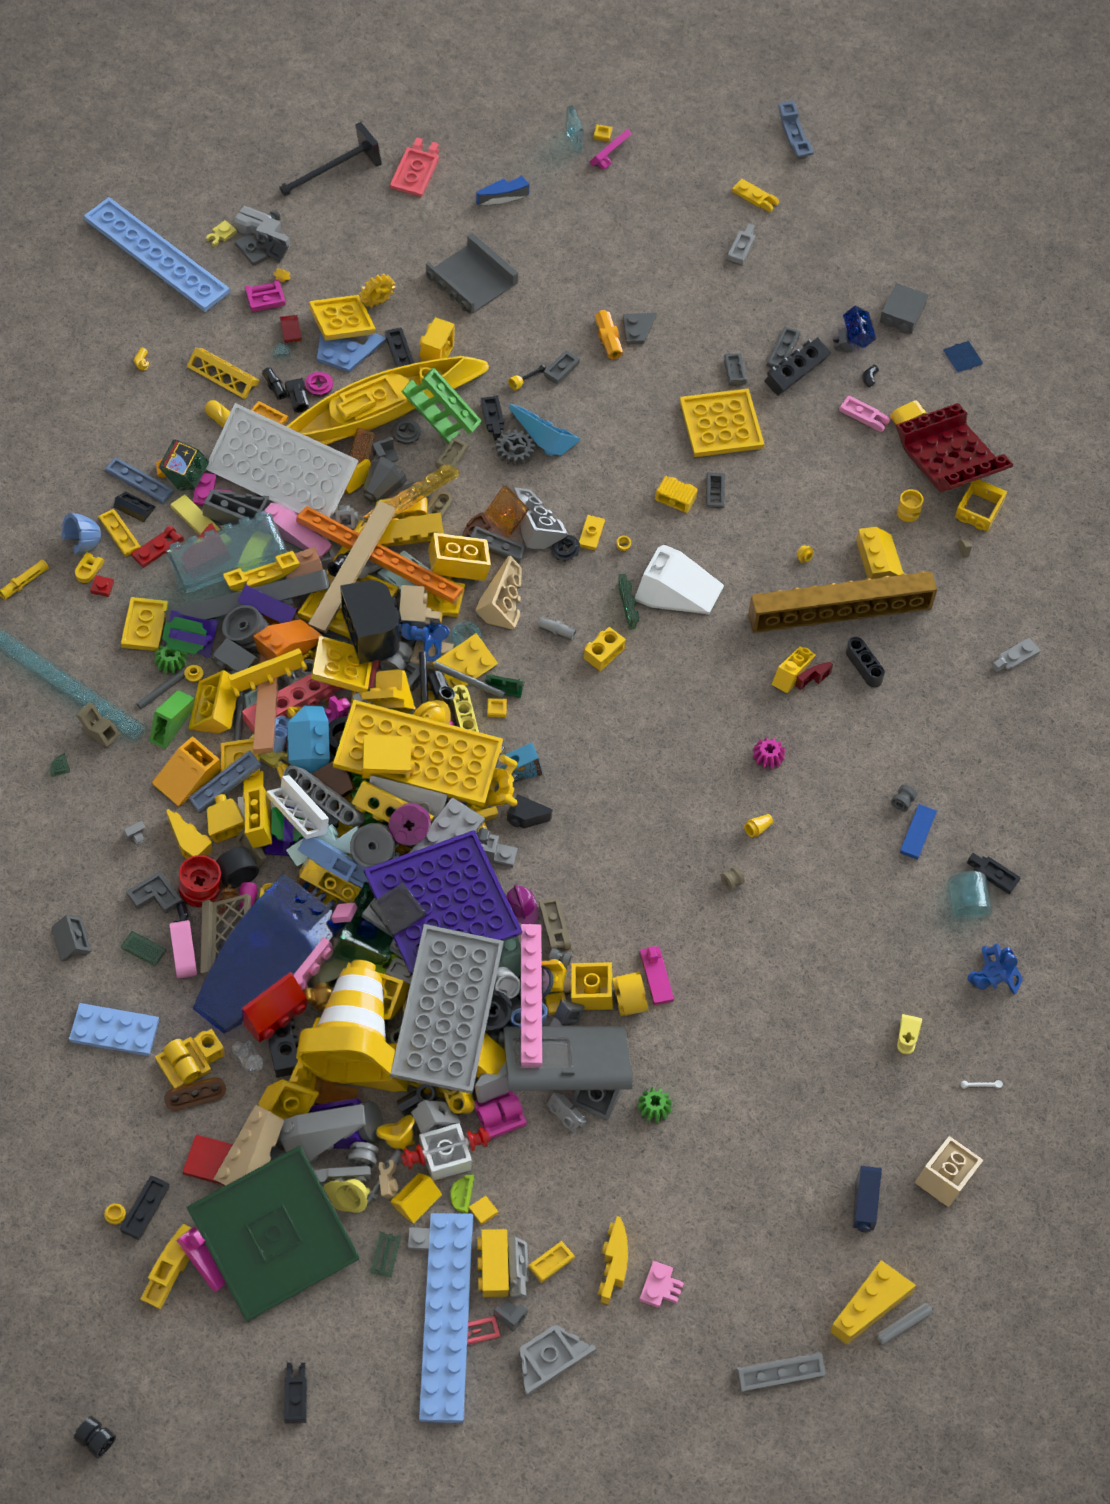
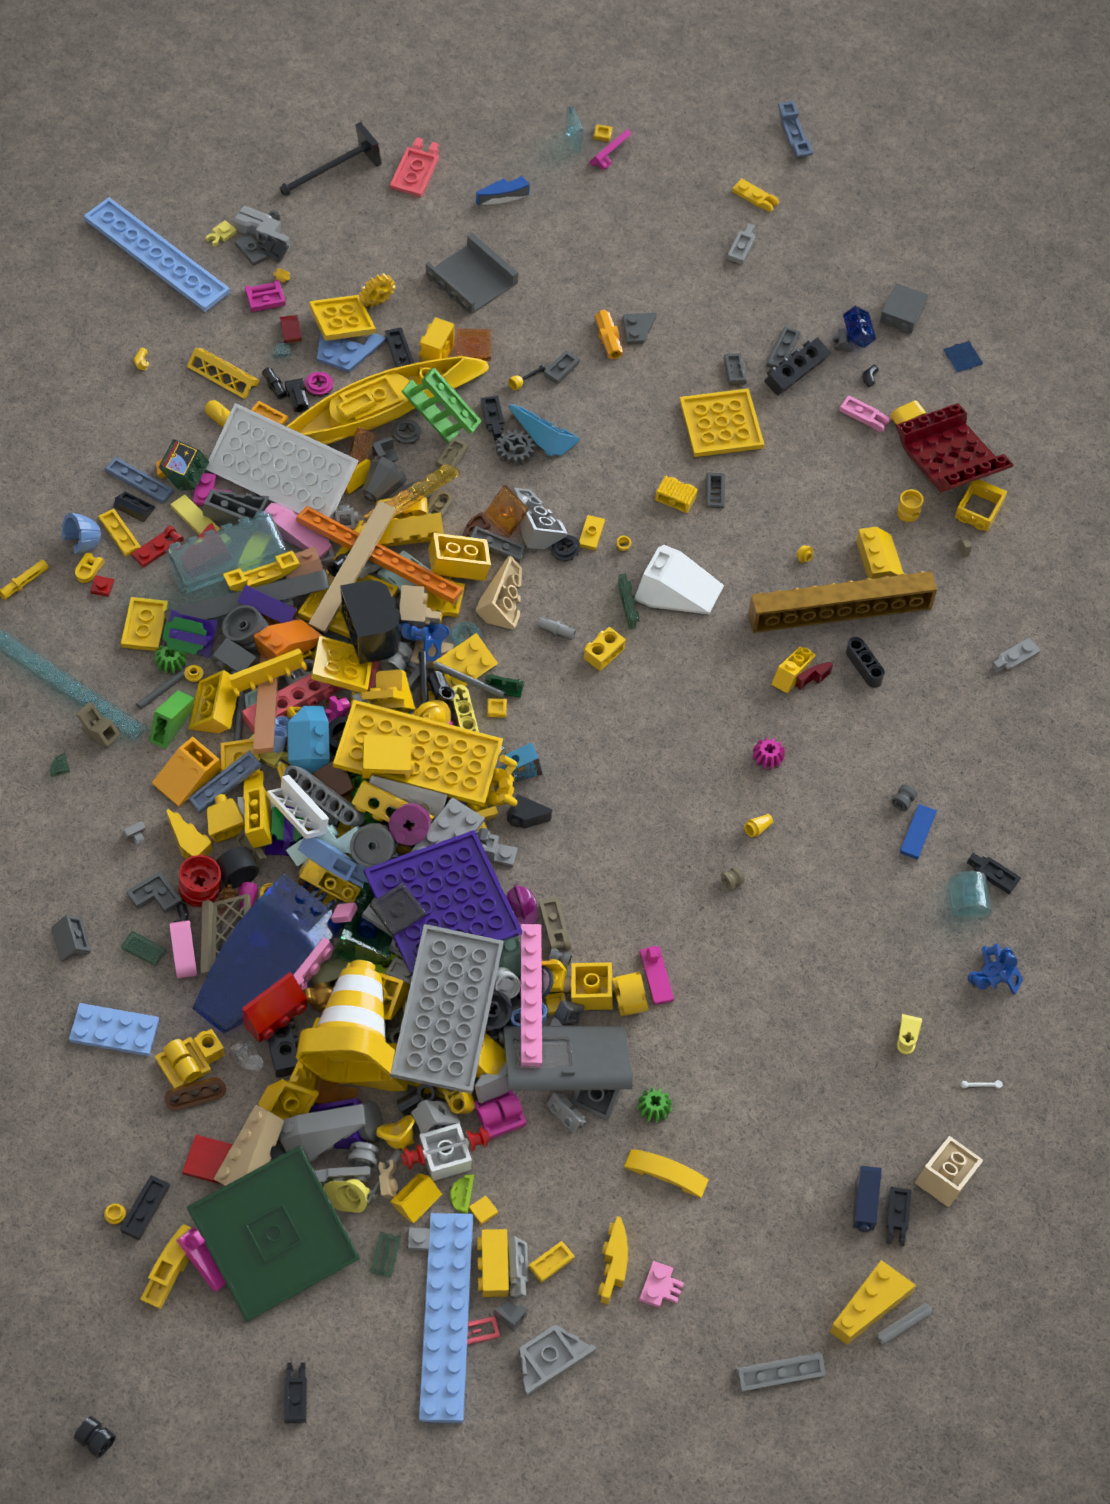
none -> clear orange plate [456,328,491,361]
none -> yellow slope [624,1149,709,1198]
none -> black hinge [886,1187,912,1246]

